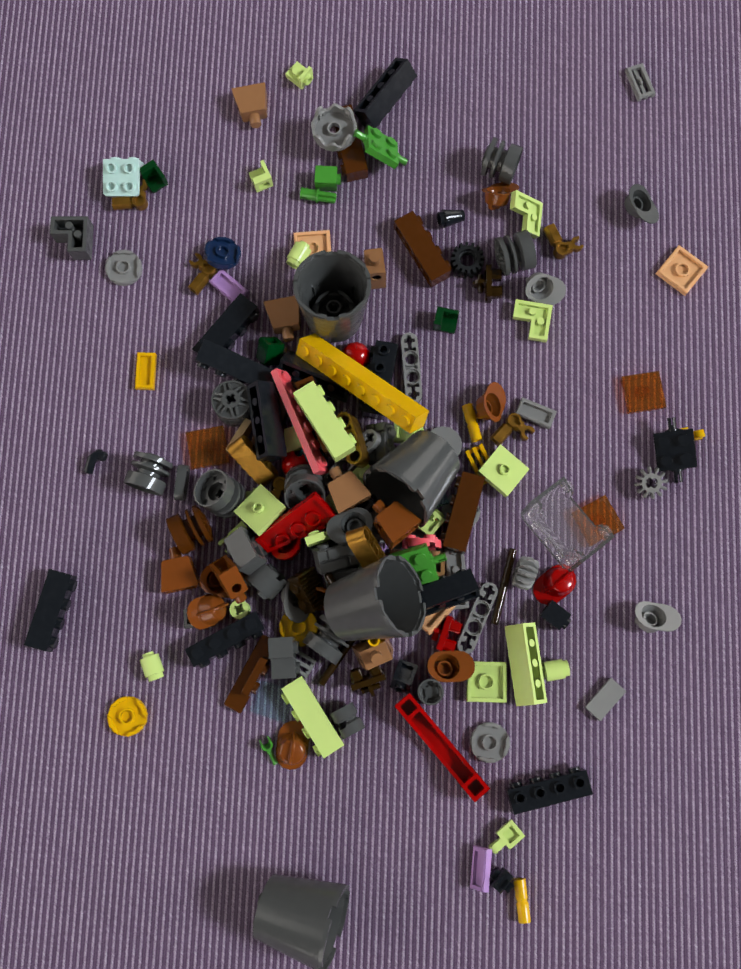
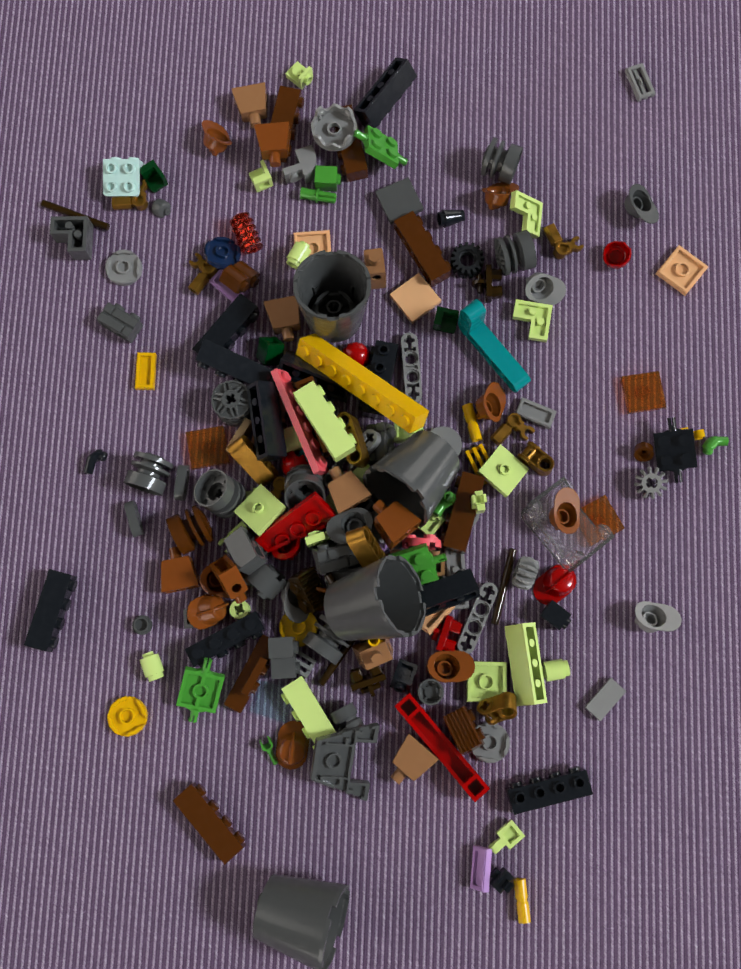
none -> dark brown bar [41,200,110,231]
none -> dark grey brick [97,303,143,343]
none -> dark grey beam [124,500,144,537]
none -> dark grey plate [132,615,152,635]
none -> dark grey piece [151,199,171,218]
none -> reddish brown brick [173,782,246,865]
none -> bright green plate [176,658,225,723]
none -> dark orange piece [201,120,232,156]
none -> reddish brown brick [219,261,260,294]
none -> clear red piece [230,212,264,254]
none -> dark orange torso [254,121,291,167]
none -> reddish brown brick [271,86,304,163]
none -> light grey brick [282,144,317,184]
none -> dark grey wing [310,723,380,801]
none -> dark grey tile [375,177,424,225]
none -> light nougat tile [390,273,442,324]
none -> medium nougat torso [390,733,439,785]
none -> bright green arm [433,491,456,517]
none -> reddish brown brick [443,706,486,755]
none -> teal beam [458,299,531,393]
none -> yellowish green plate [471,490,487,514]
none -> pearl gold piece [477,692,517,725]
none -> pearl gold piece [517,441,554,476]
none -> dark orange piece [549,487,580,534]
none -> red hair [602,241,632,269]
none -> reddish brown tile [634,442,654,462]
none -> bright green arm [702,436,729,455]

